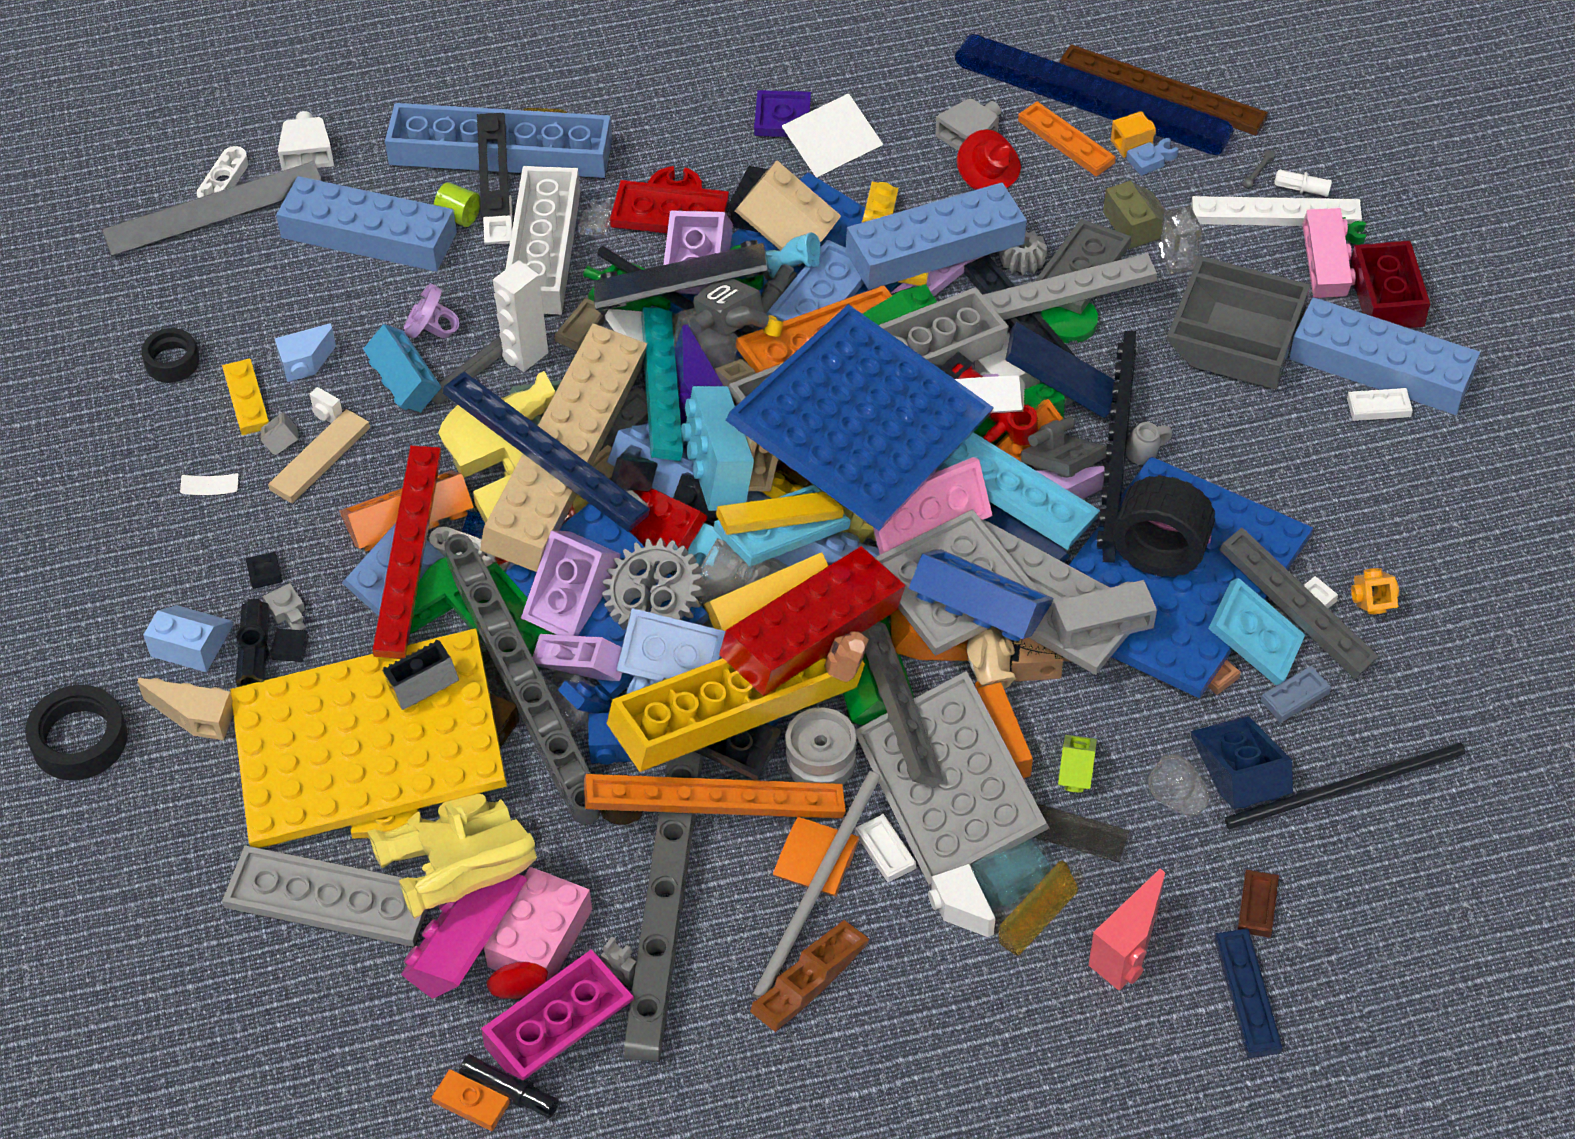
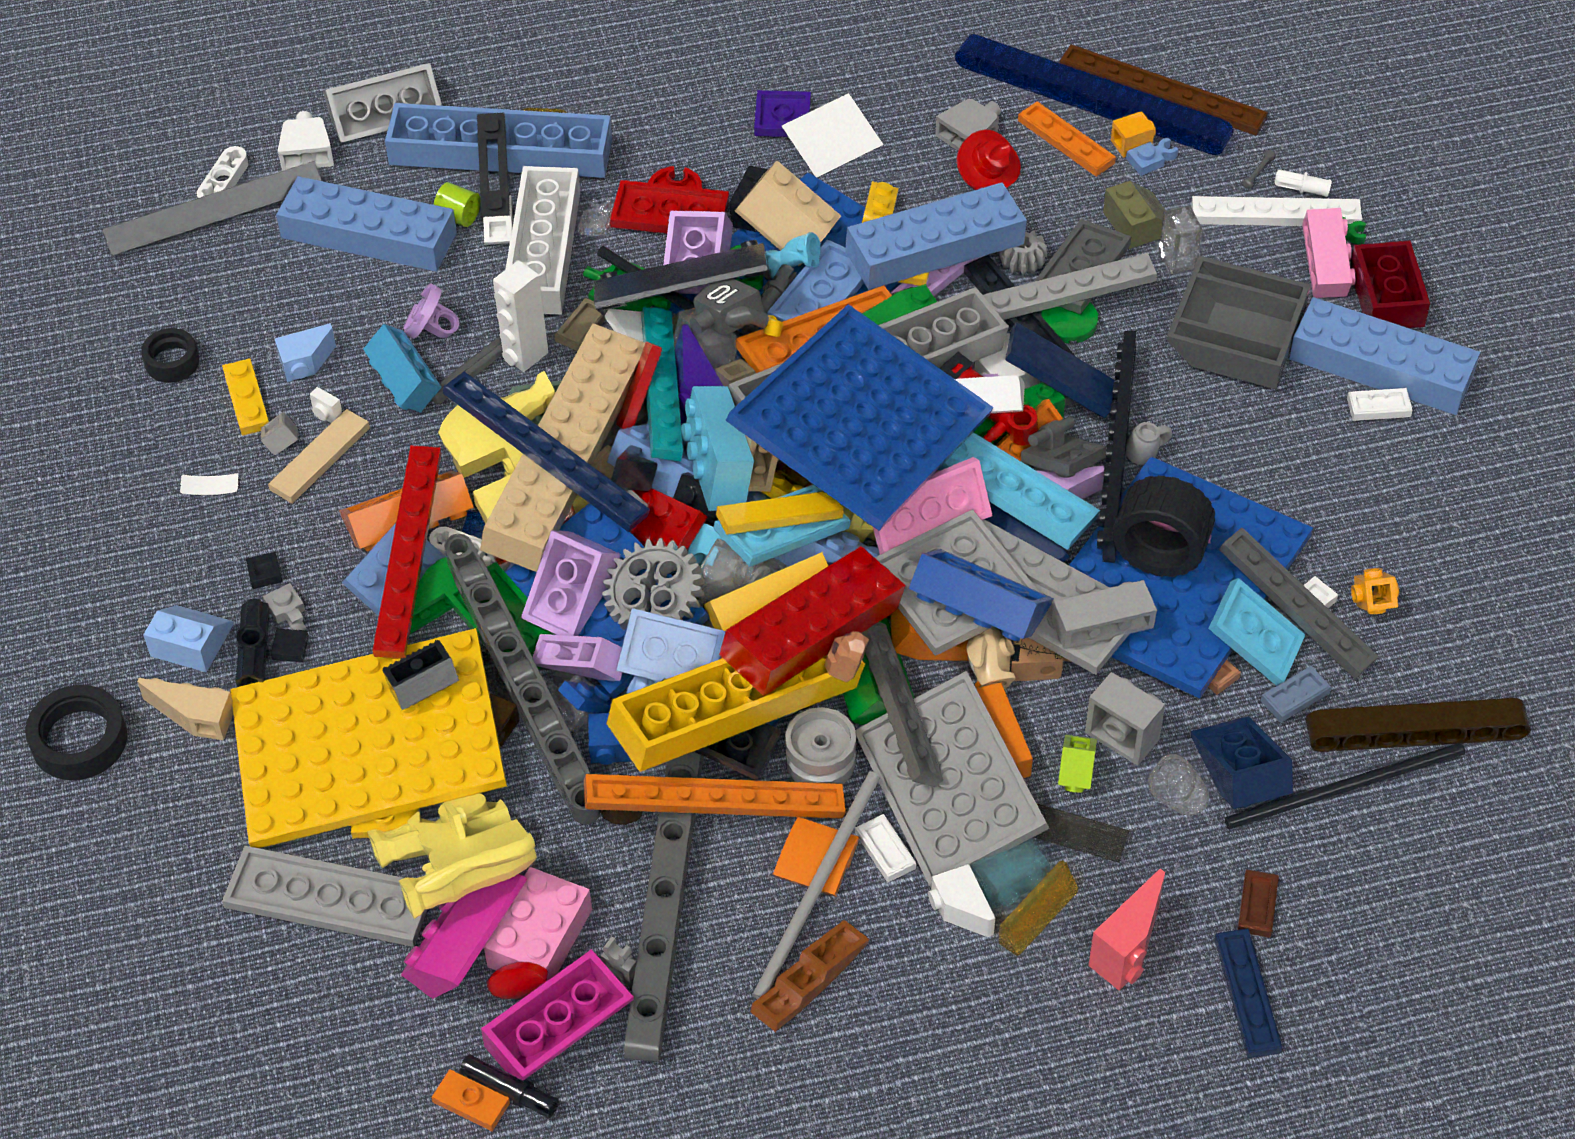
none -> light grey slope [323,63,442,143]
none -> red tile [616,341,662,429]
none -> light grey brick [1085,672,1165,766]
none -> dark brown beam [1305,698,1531,752]

